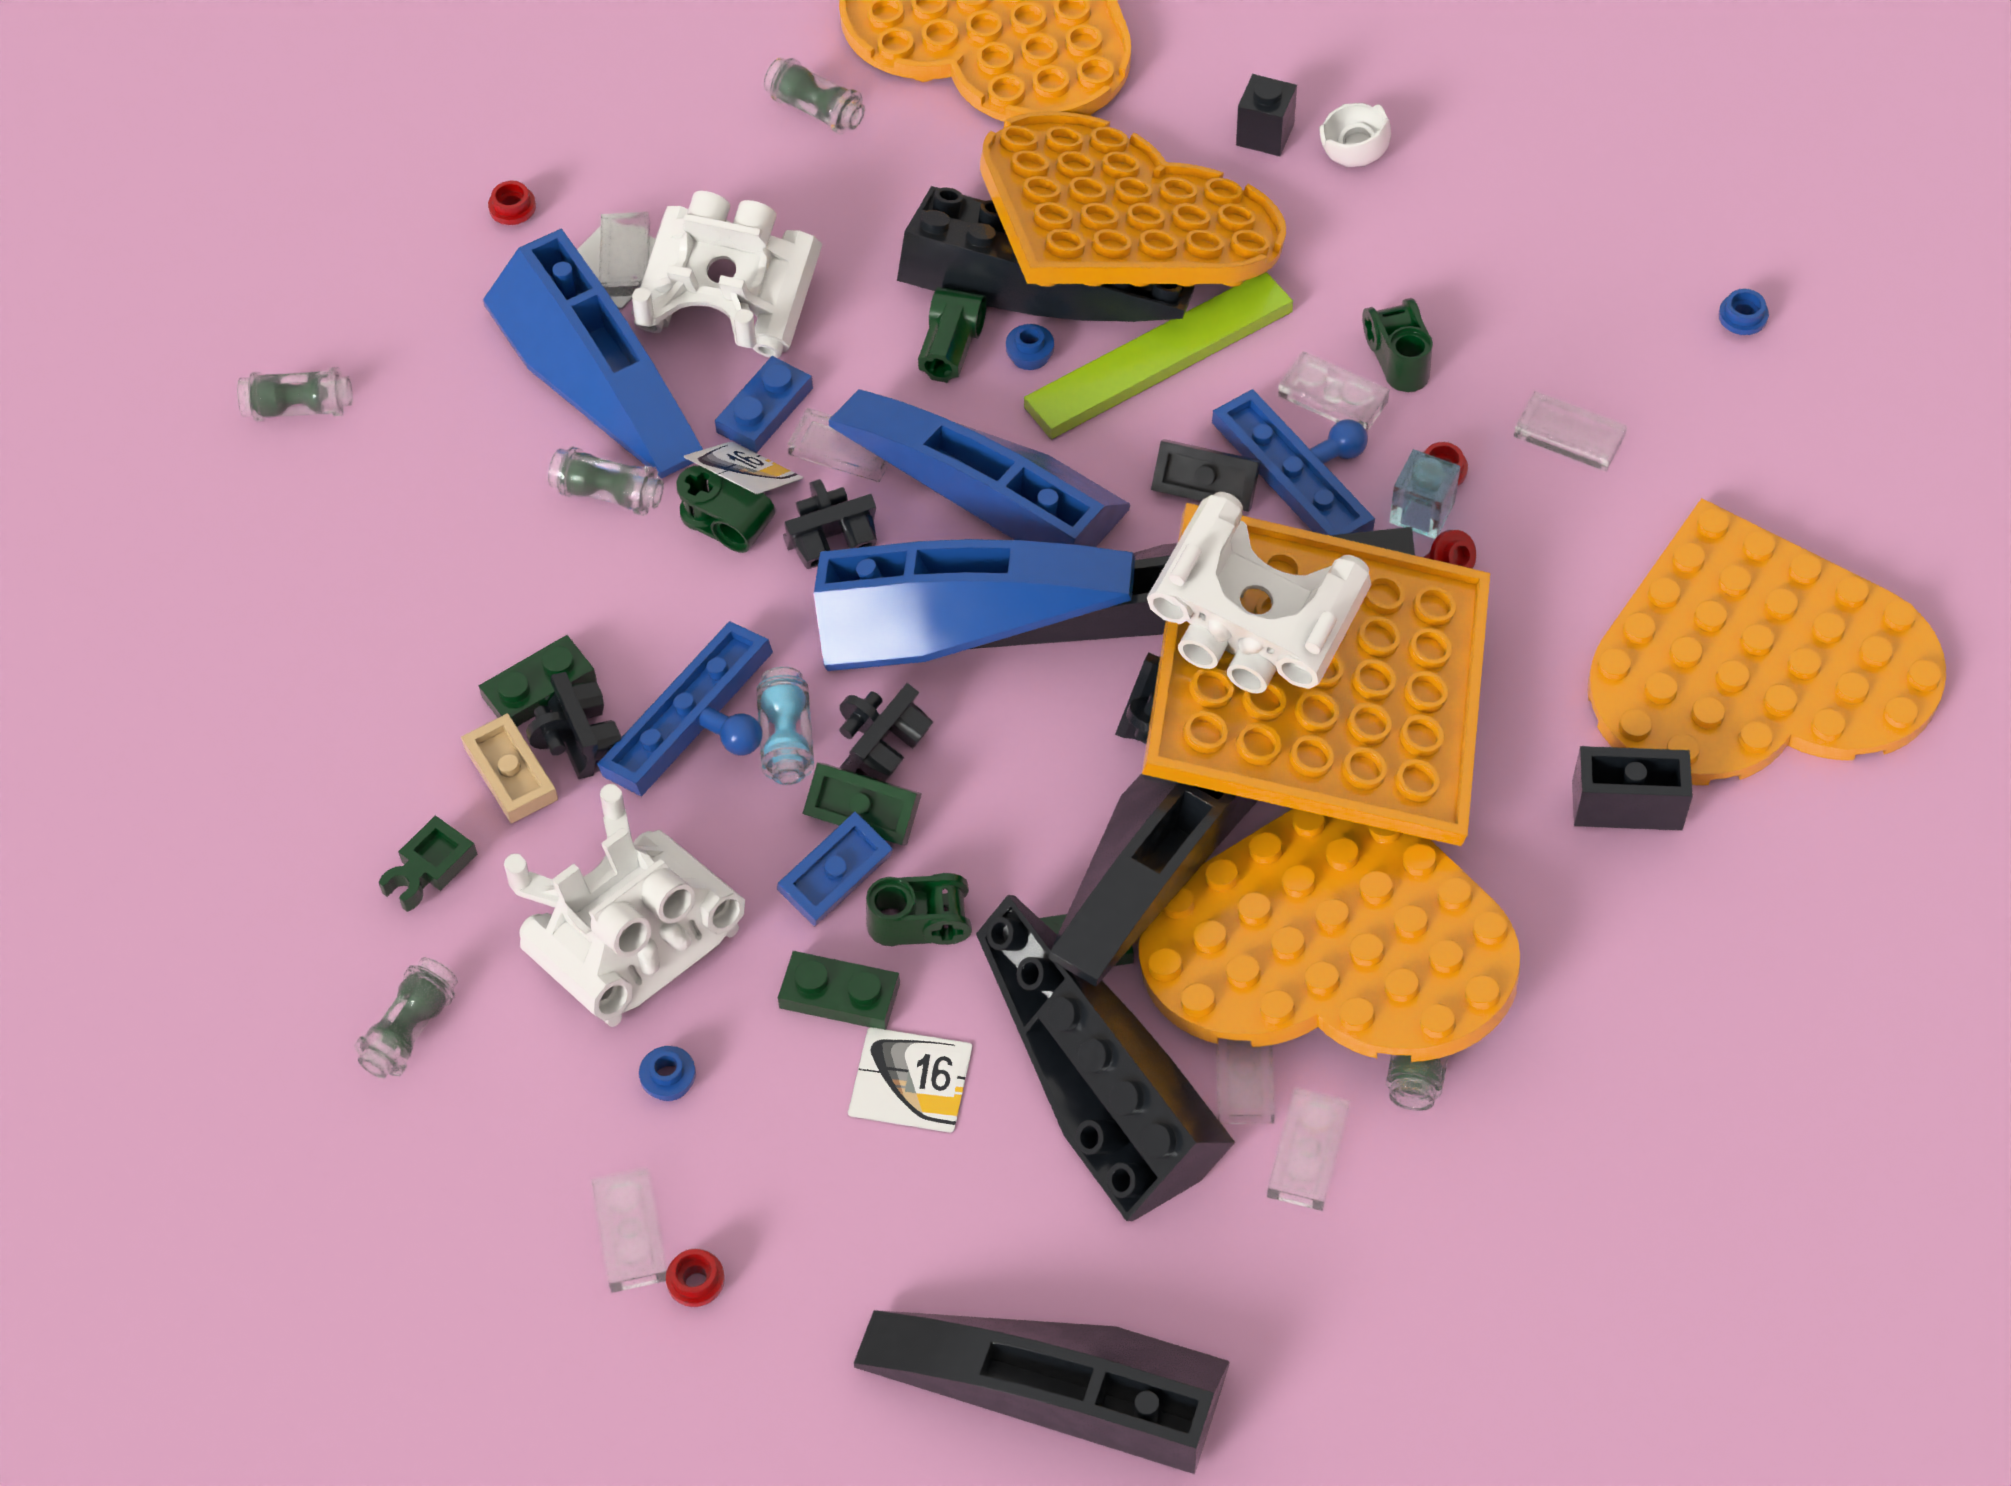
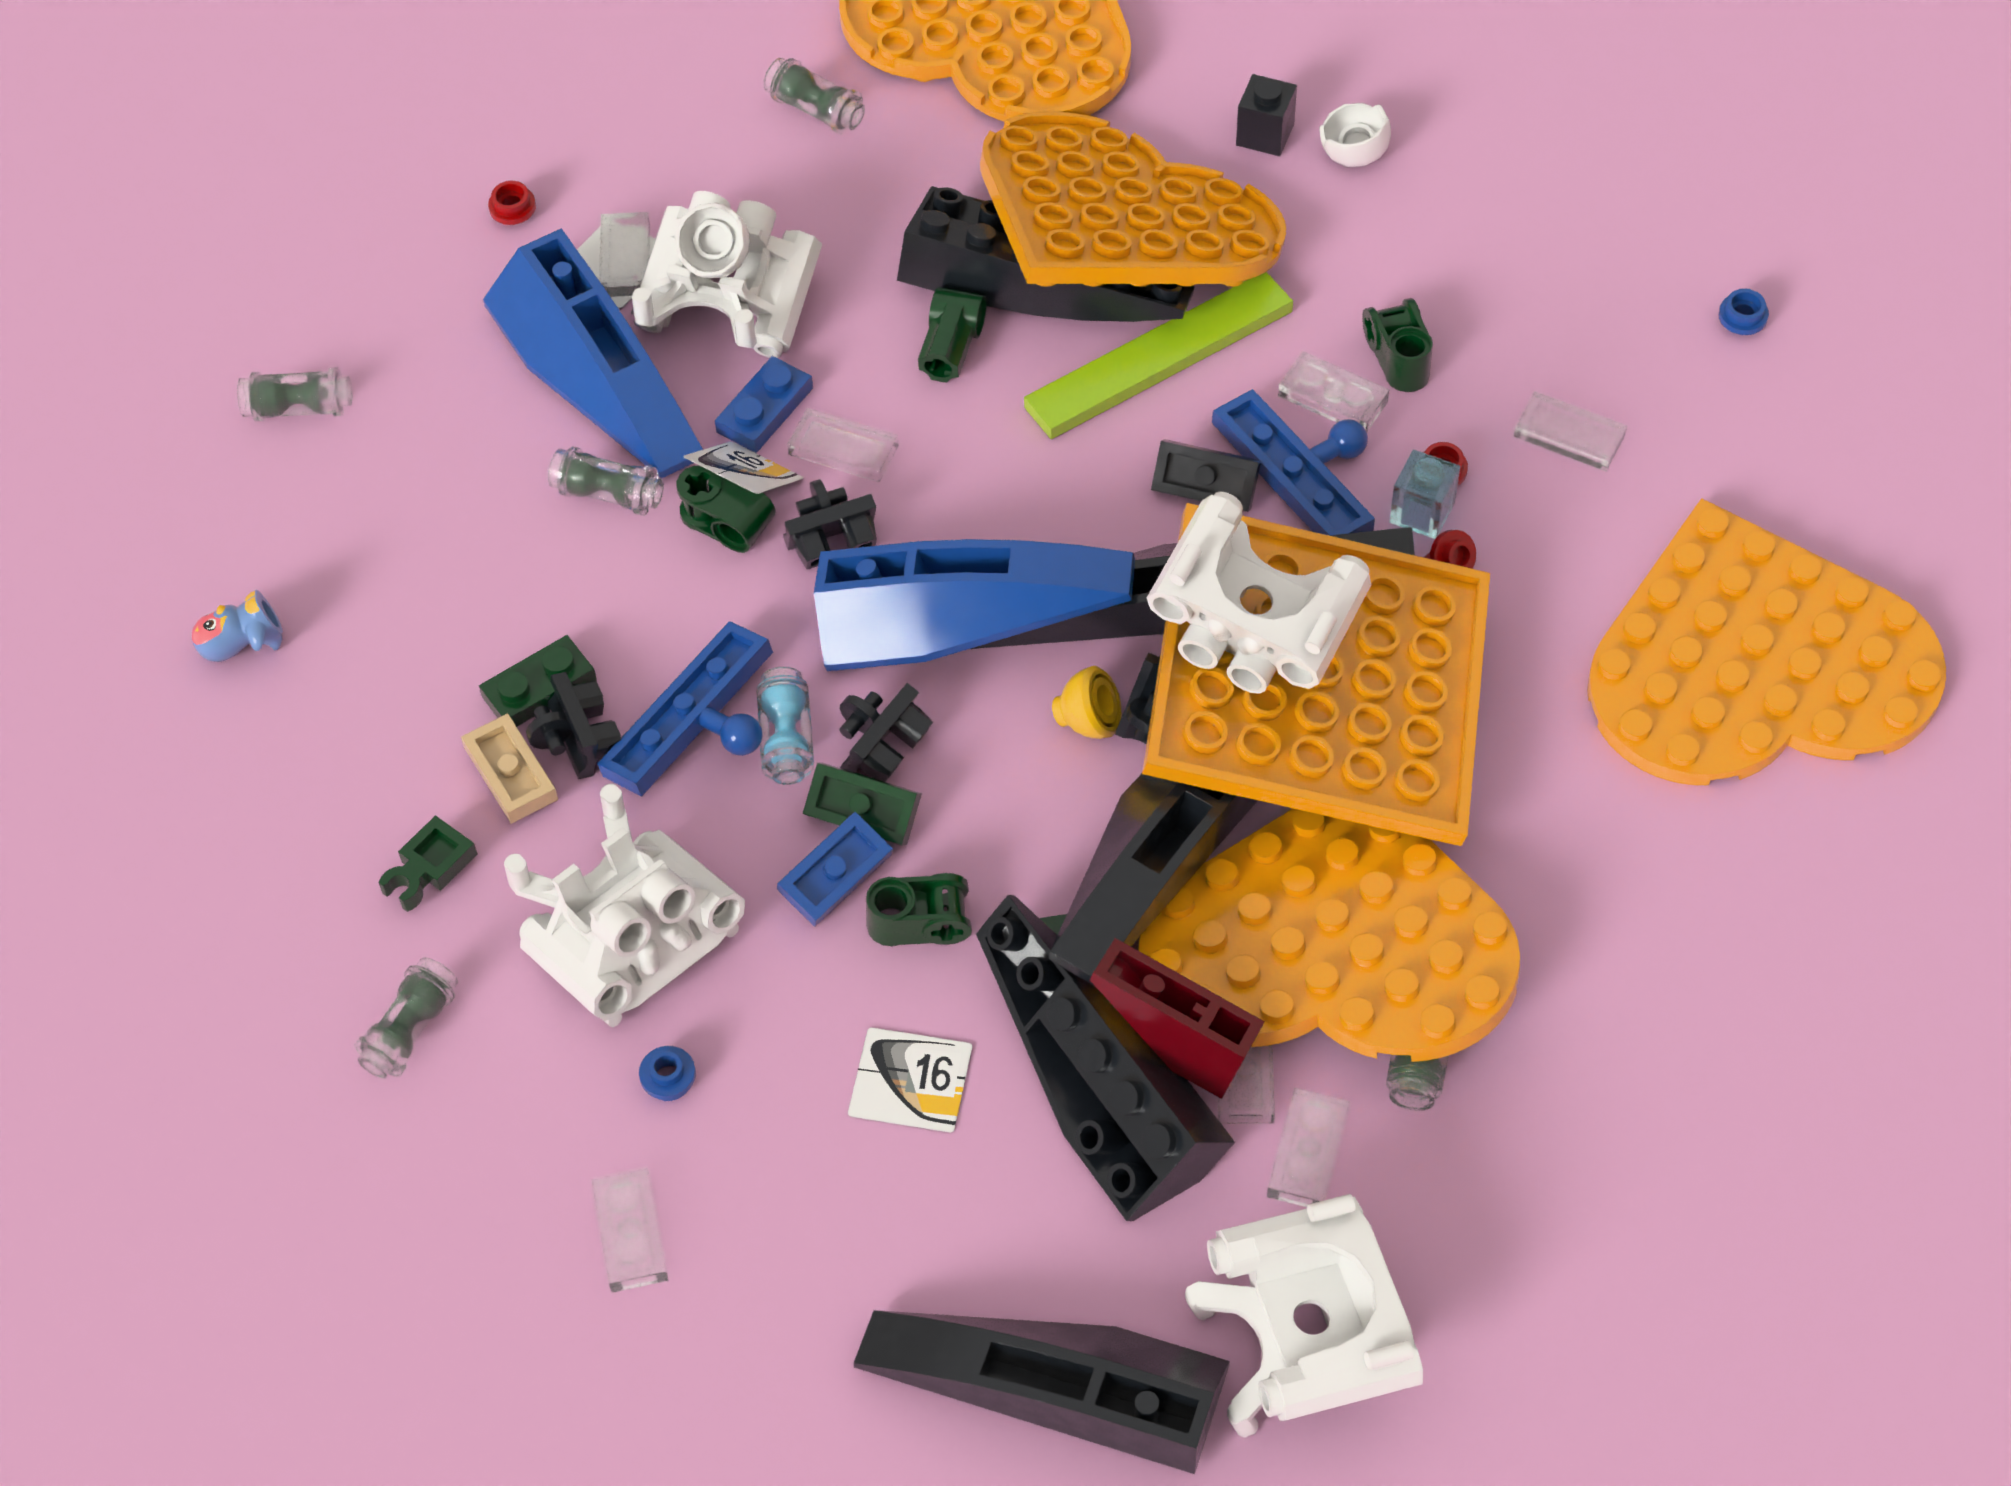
red plate [666,1249,725,1307] -> none
dark green plate [778,951,900,1030] -> none
blue wedge [829,389,1130,547] -> none
blue plate [1006,324,1054,370] -> none
black brick [1572,746,1693,831] -> none
none -> medium blue animal [192,590,283,662]
none -> white hair [675,203,750,278]
none -> yellow brick [1052,666,1122,739]
none -> dark red slope [1090,938,1265,1099]
none -> white piece [1185,1194,1423,1438]

